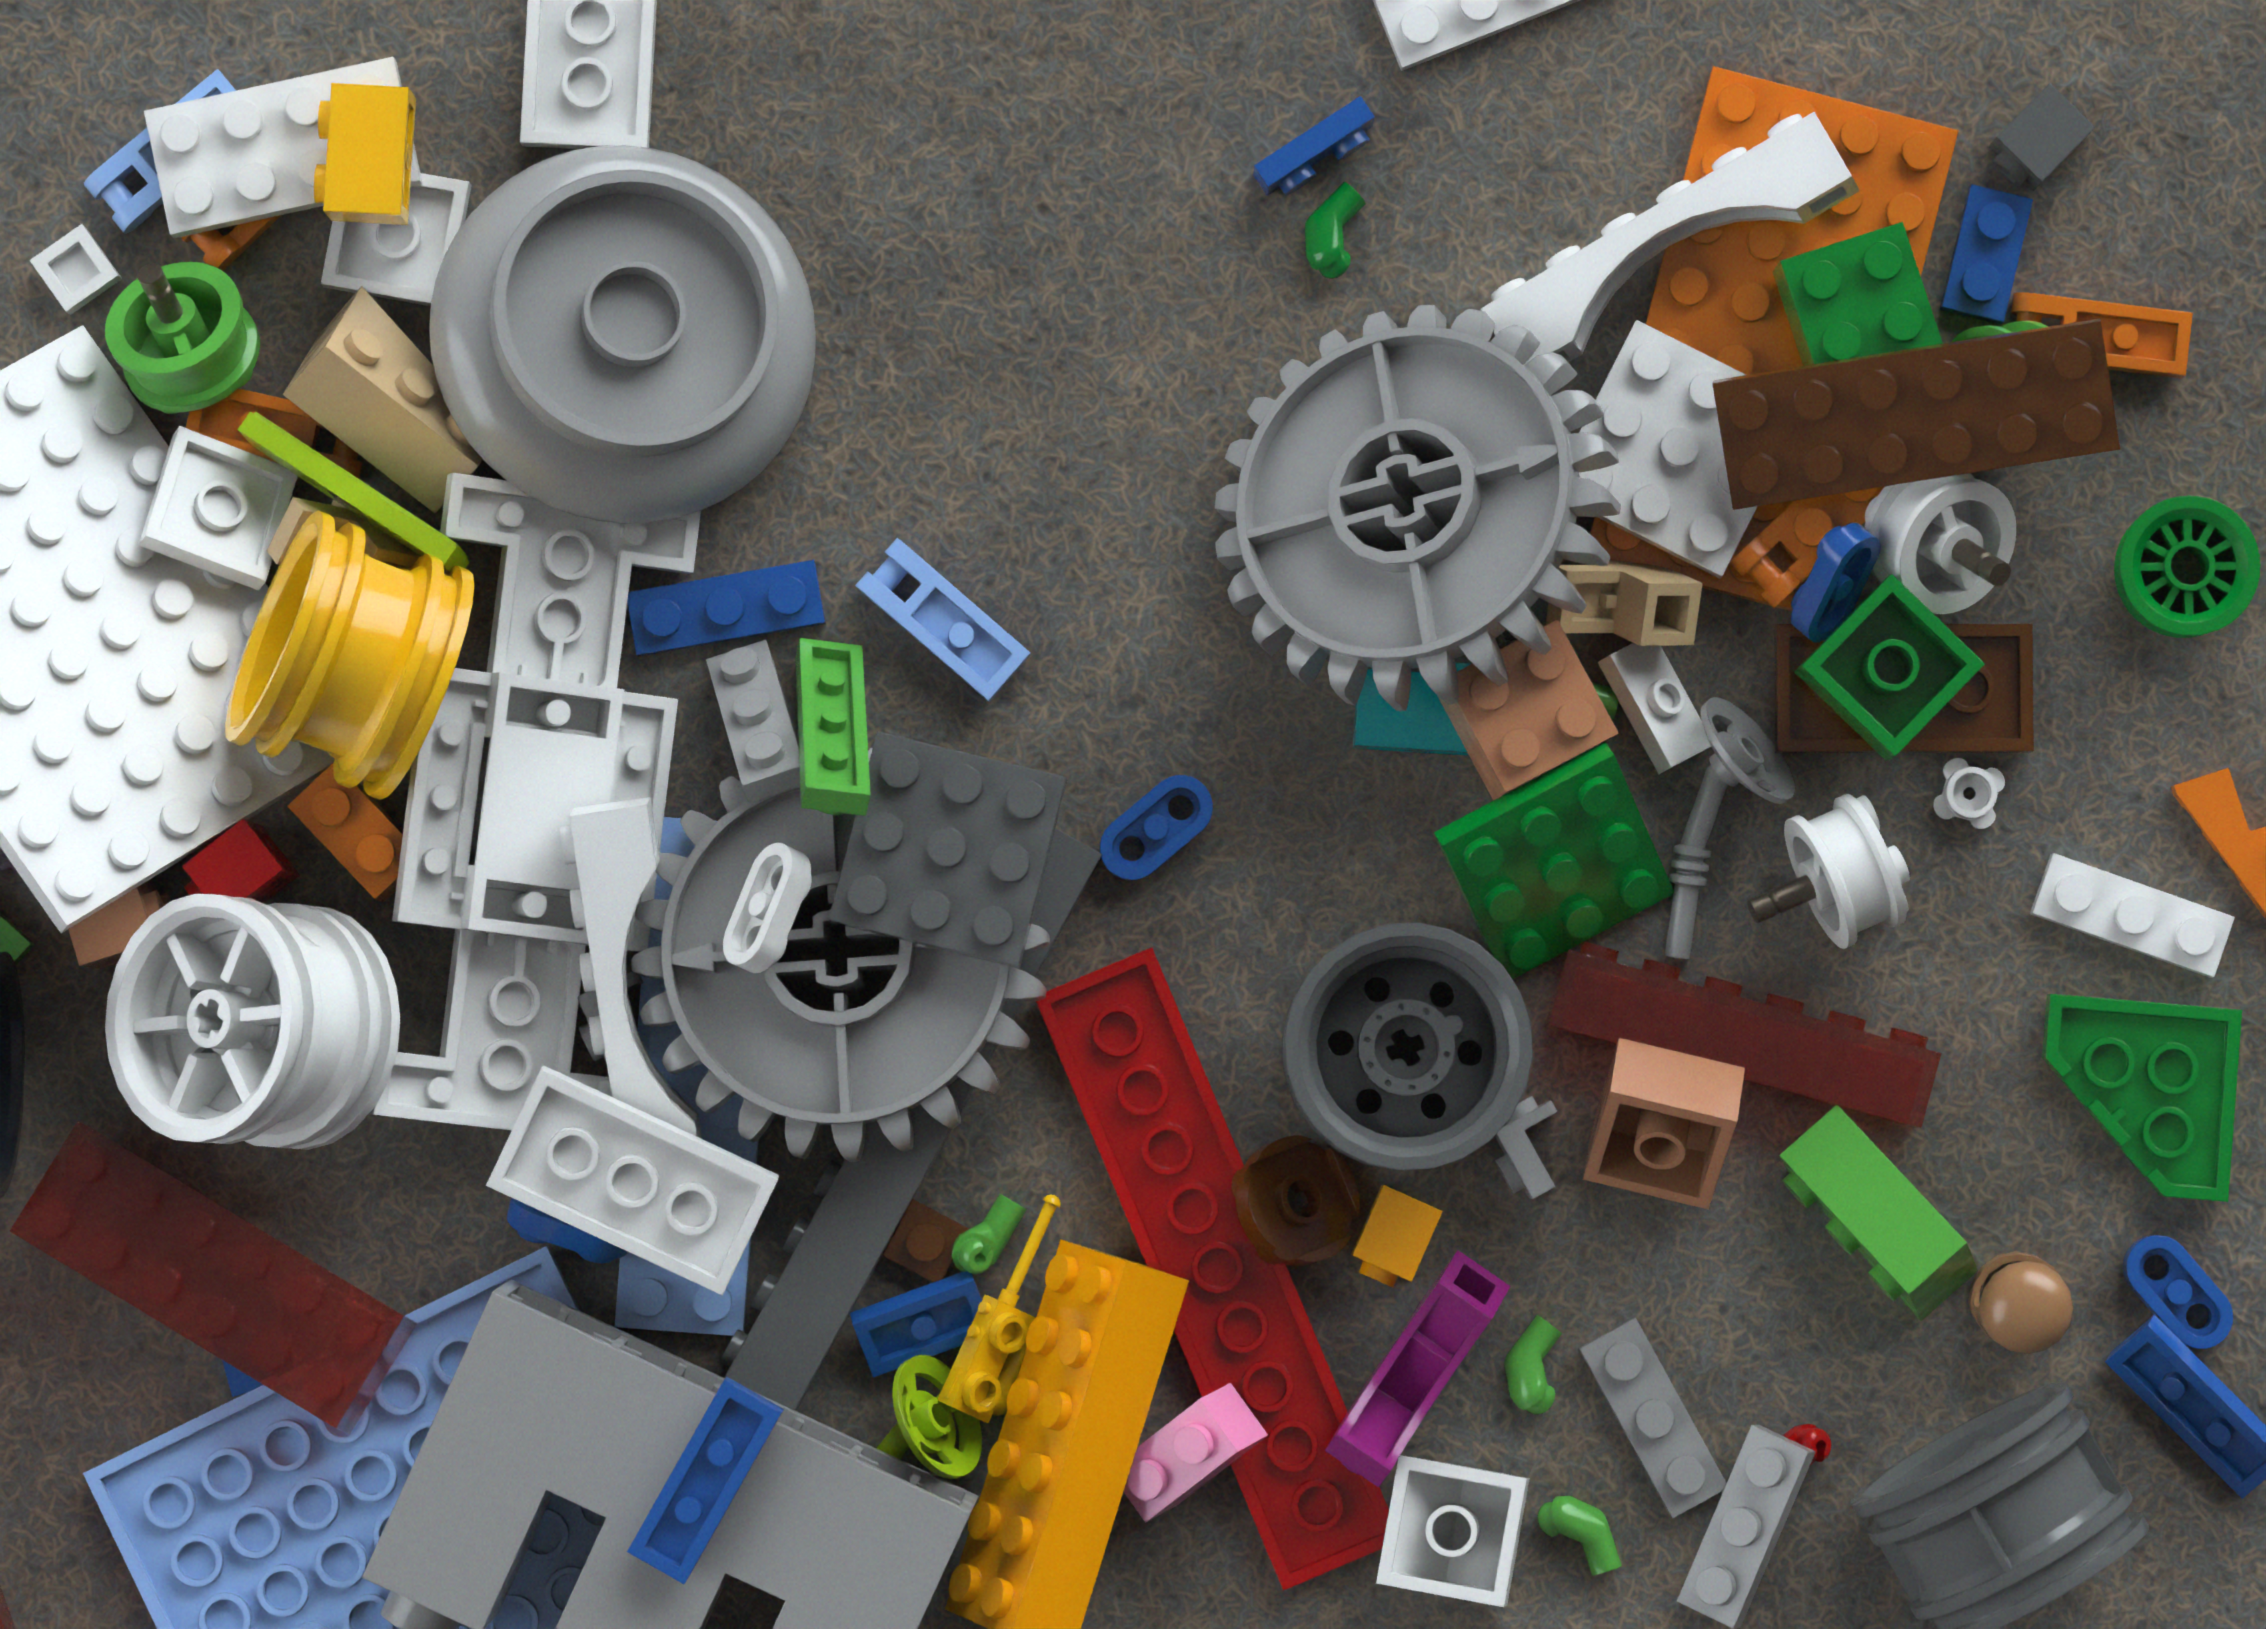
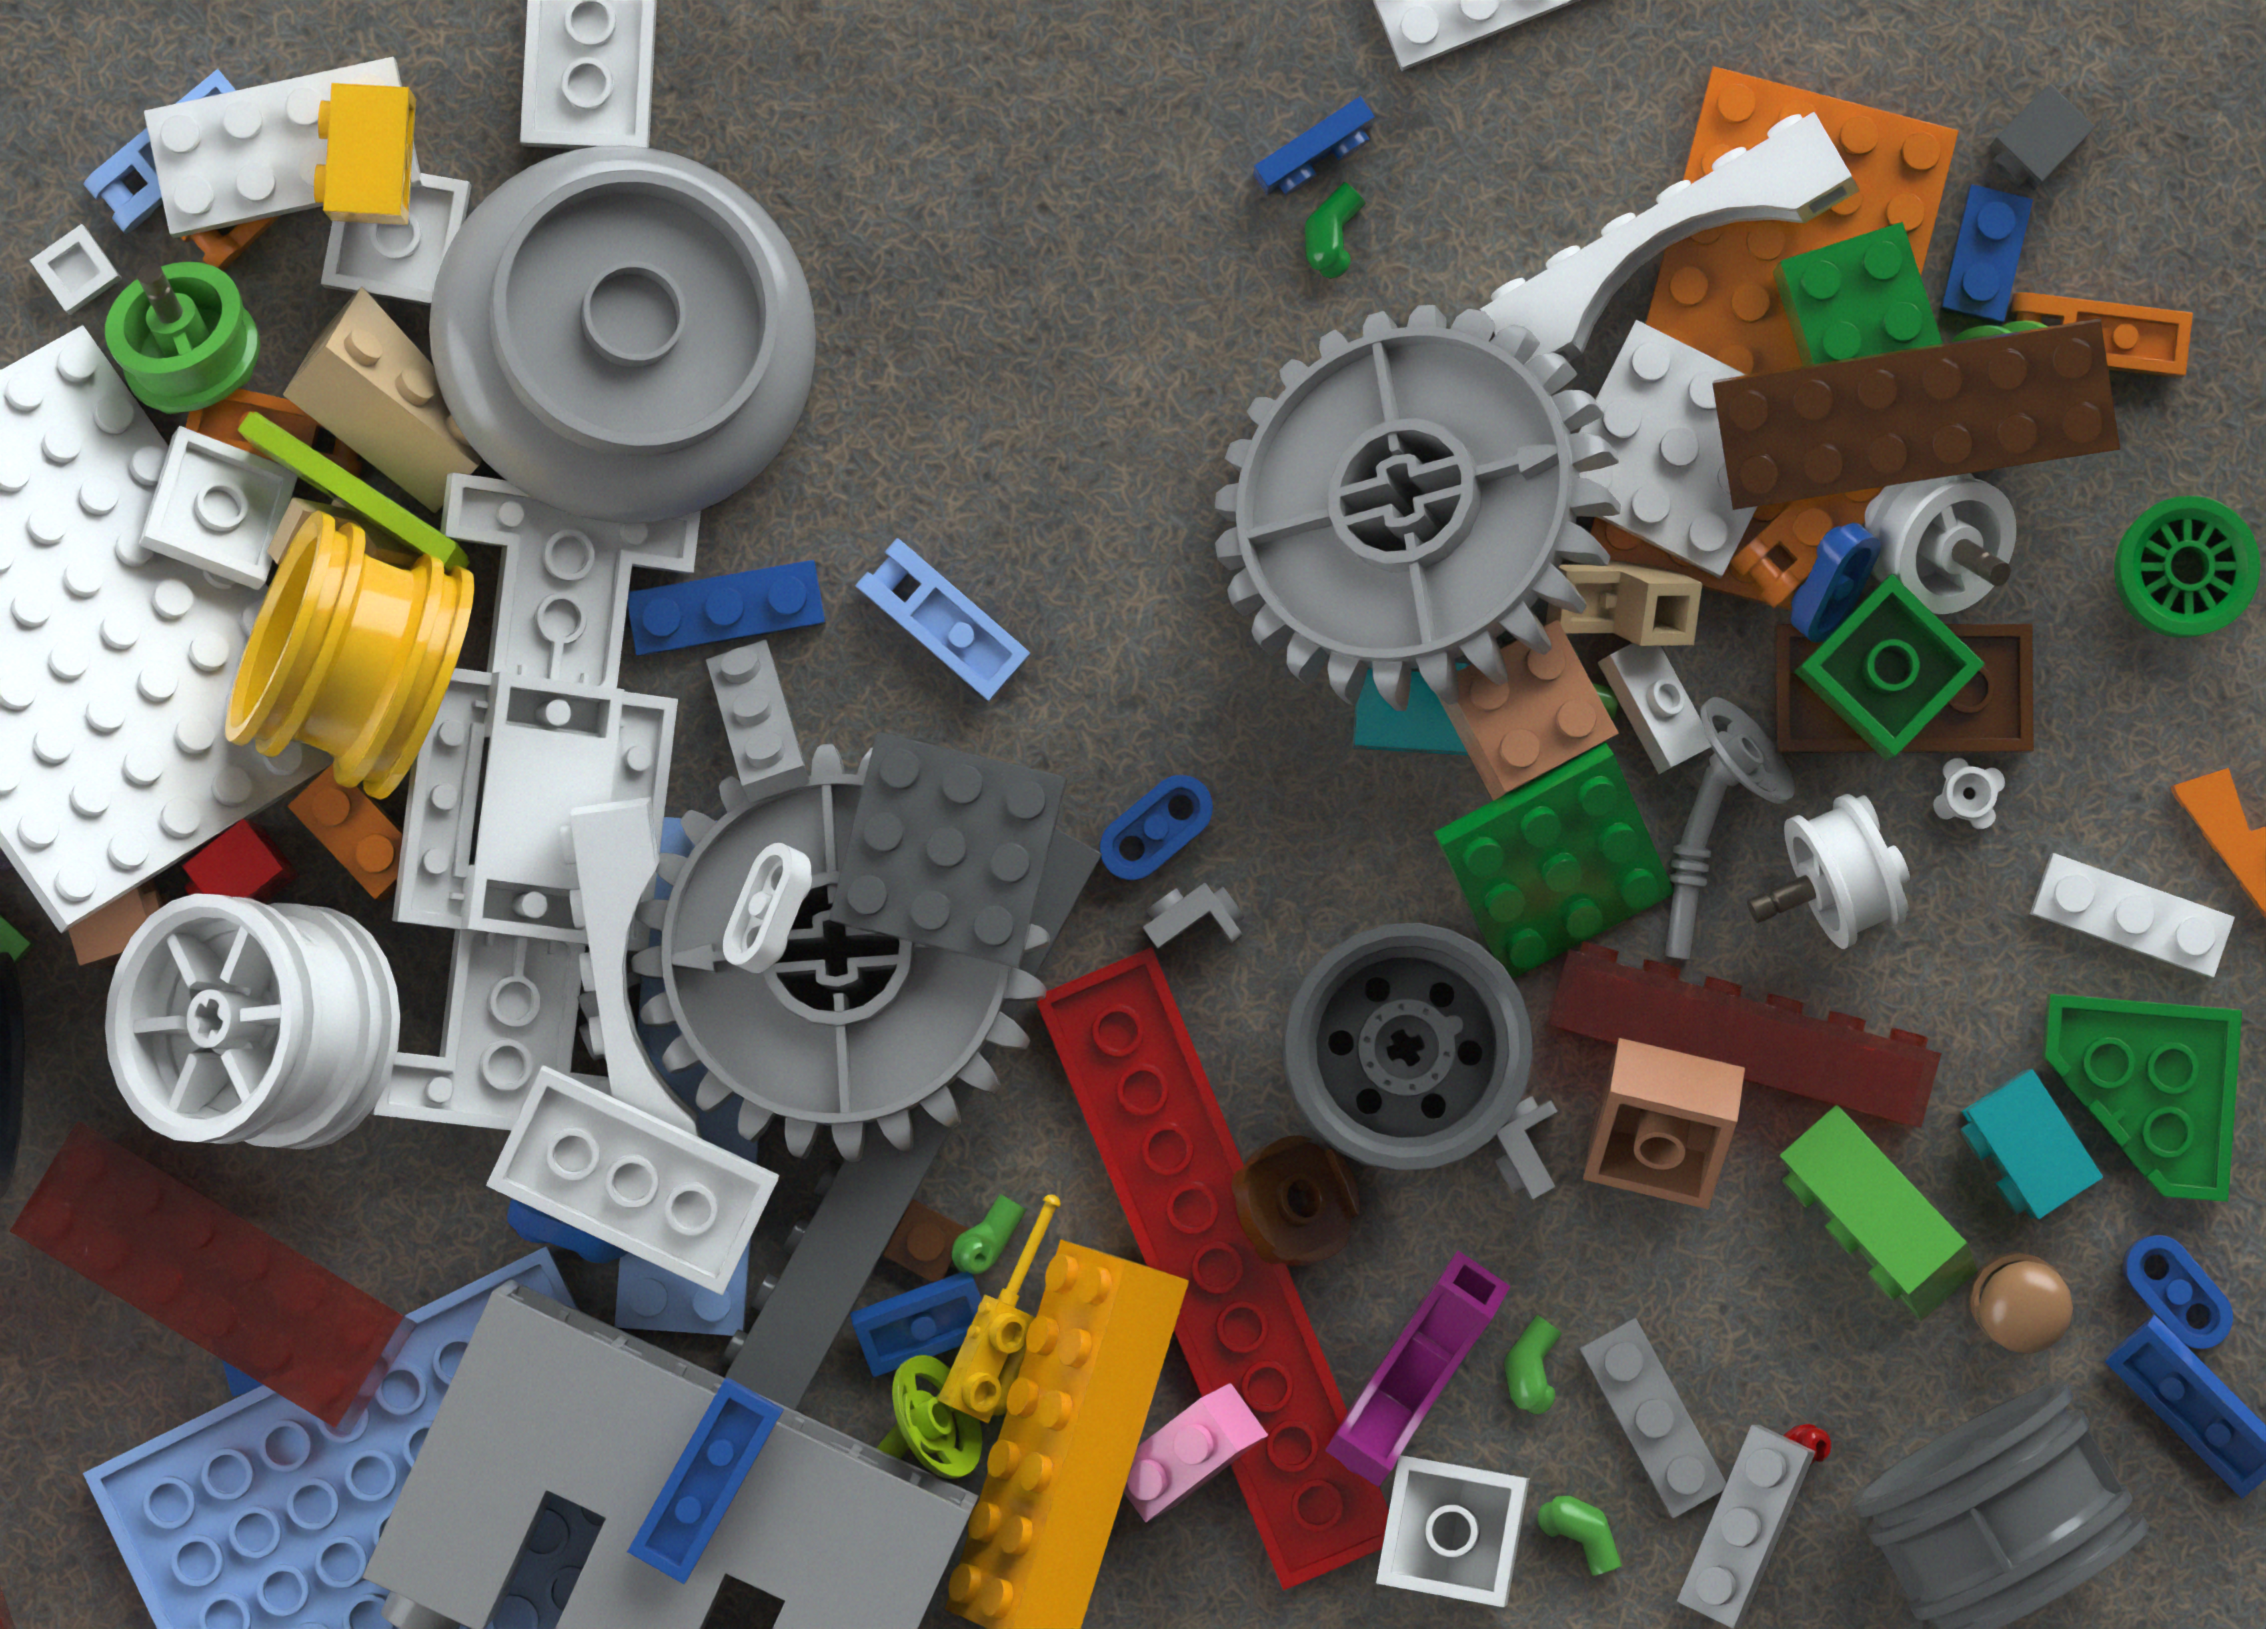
bright green plate [795,638,871,816] -> none
light orange brick [1351,1185,1443,1288] -> none
none -> light grey bracket [1143,883,1245,950]
none -> teal brick [1960,1069,2103,1219]

